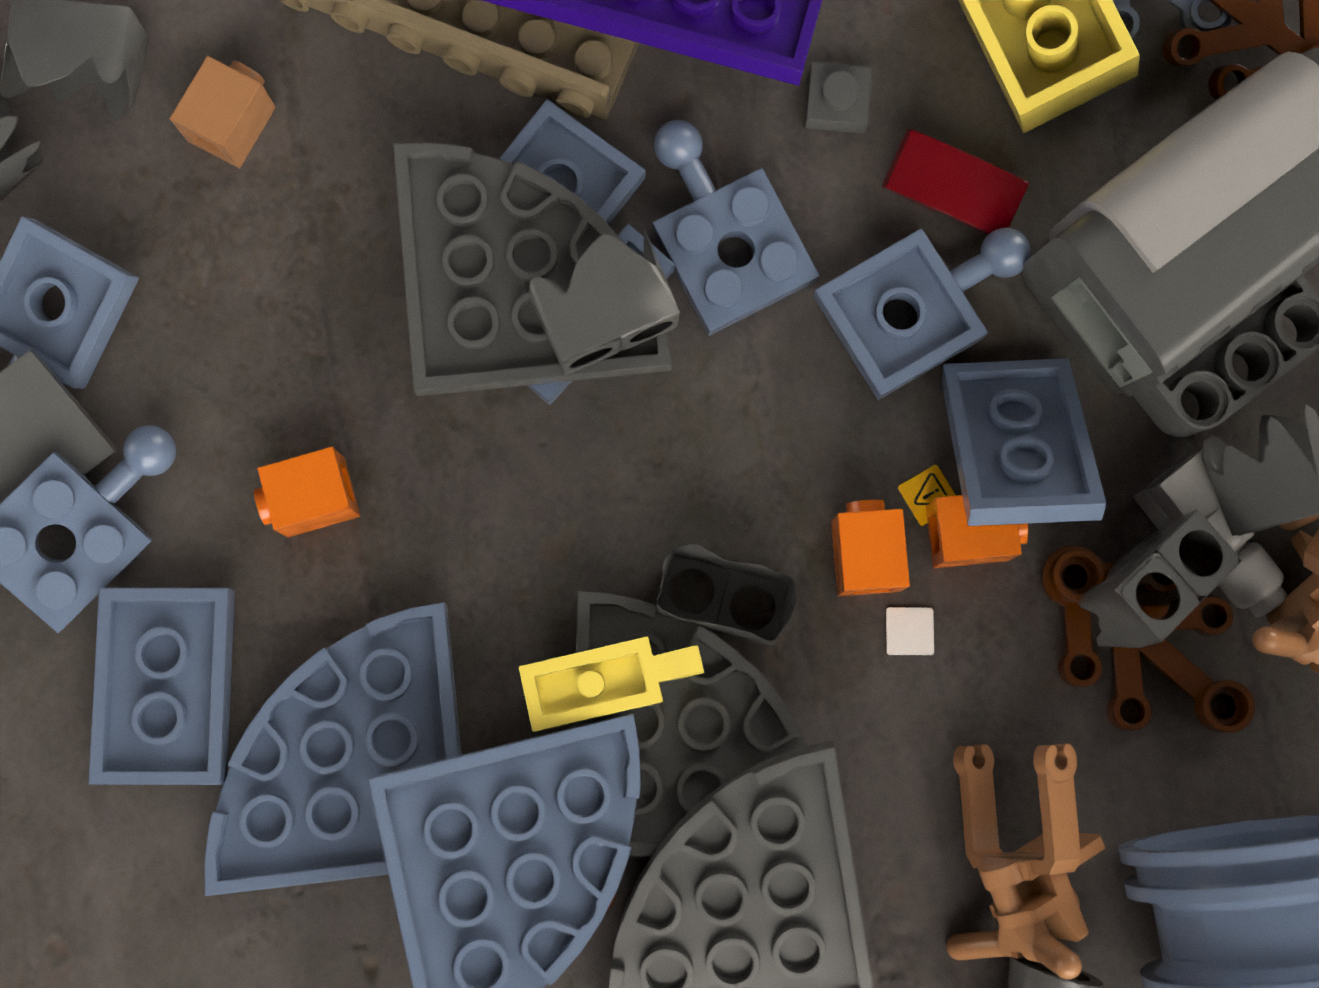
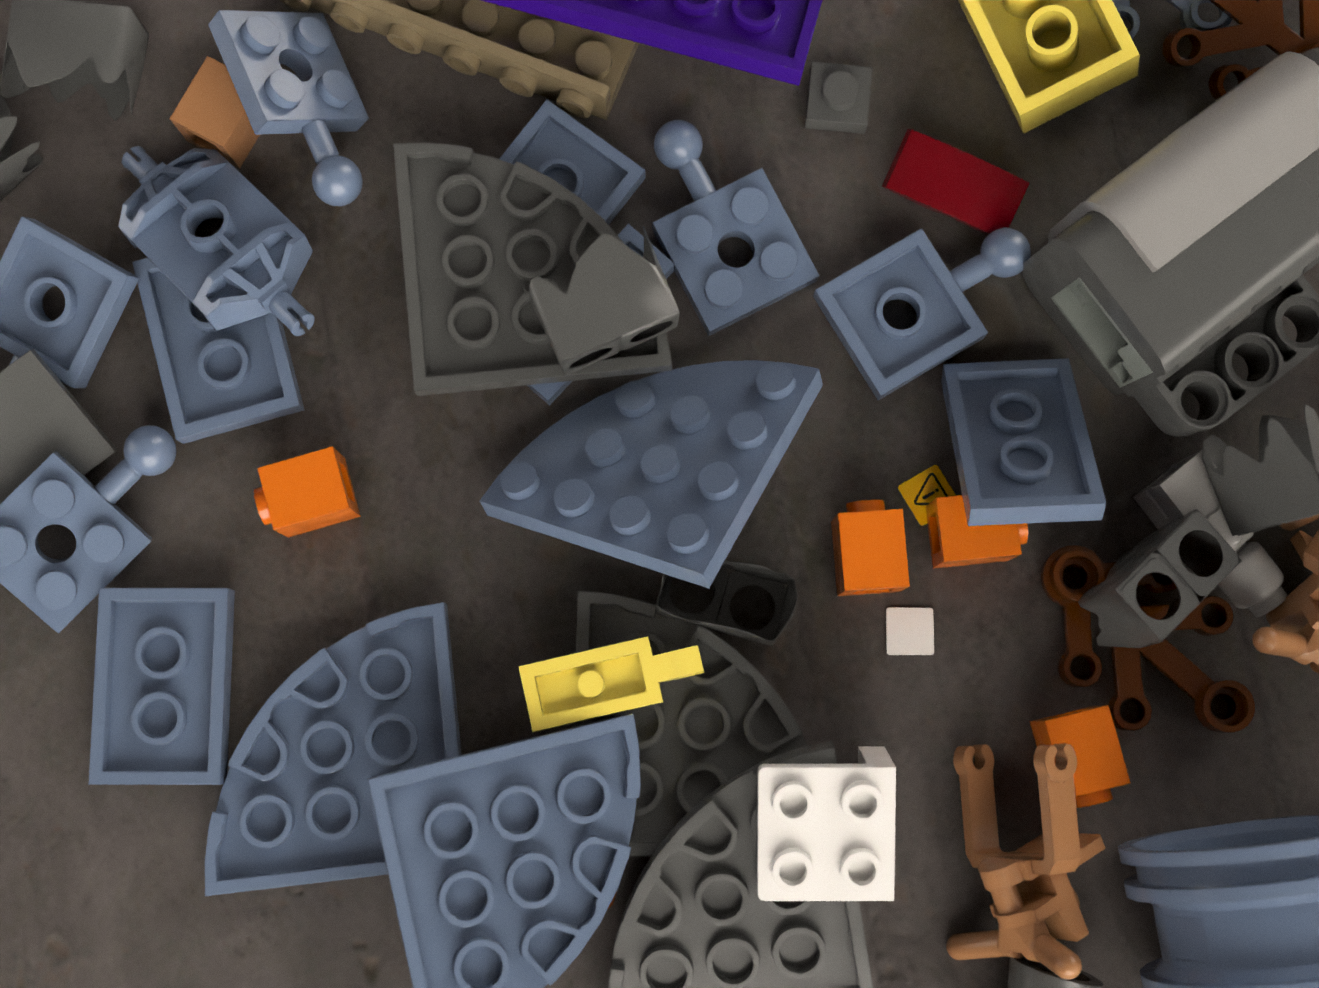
none -> sand blue plate [118,146,315,336]
none -> sand blue plate [132,258,305,444]
none -> sand blue plate [208,10,369,206]
none -> sand blue plate [480,360,823,588]
none -> white bracket [757,746,896,901]
none -> orange brick [1030,705,1131,808]

